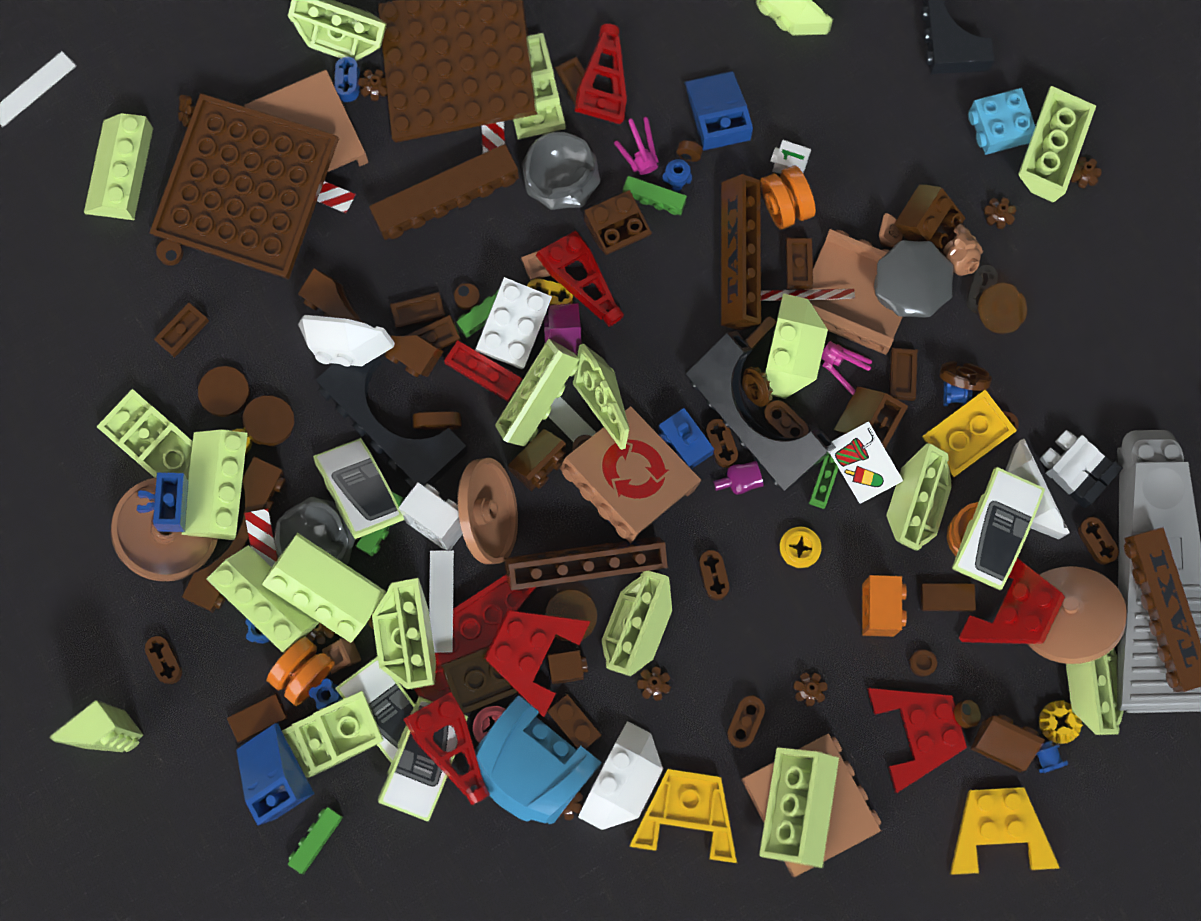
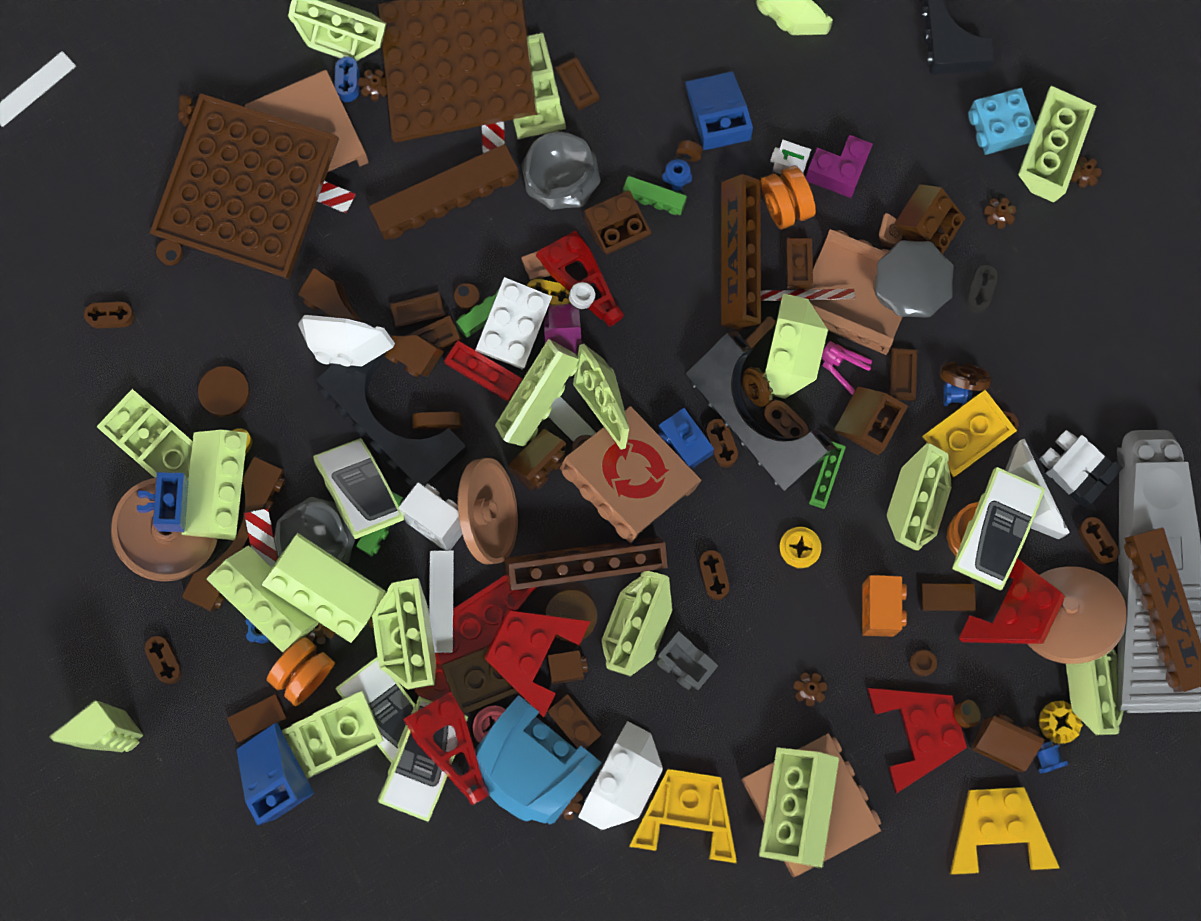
yellowish green slope [84,113,153,220] -> none
reddish brown plate [154,303,209,358] -> none
reddish brown tile [243,396,294,446] -> none
bright green piece [288,807,343,874] -> none
blue brick [309,679,343,710] -> none
nougat slope [322,638,361,674] -> none
red plate [575,24,627,124] -> none
dark pink plant [614,117,659,175] -> none
reddish brown plant [637,667,671,701] -> none
magenta piece [713,461,763,495] -> none
reddish brown plate [727,696,765,748] -> none
white sticker [830,422,903,503] -> none
nougat head [943,224,983,276] -> none
clear orange tile [978,283,1027,334] -> none
none -> reddish brown beam [84,302,135,328]
none -> white tile [569,282,595,309]
none -> dark grey cylinder [657,631,718,690]
none -> magenta brick [806,135,873,198]

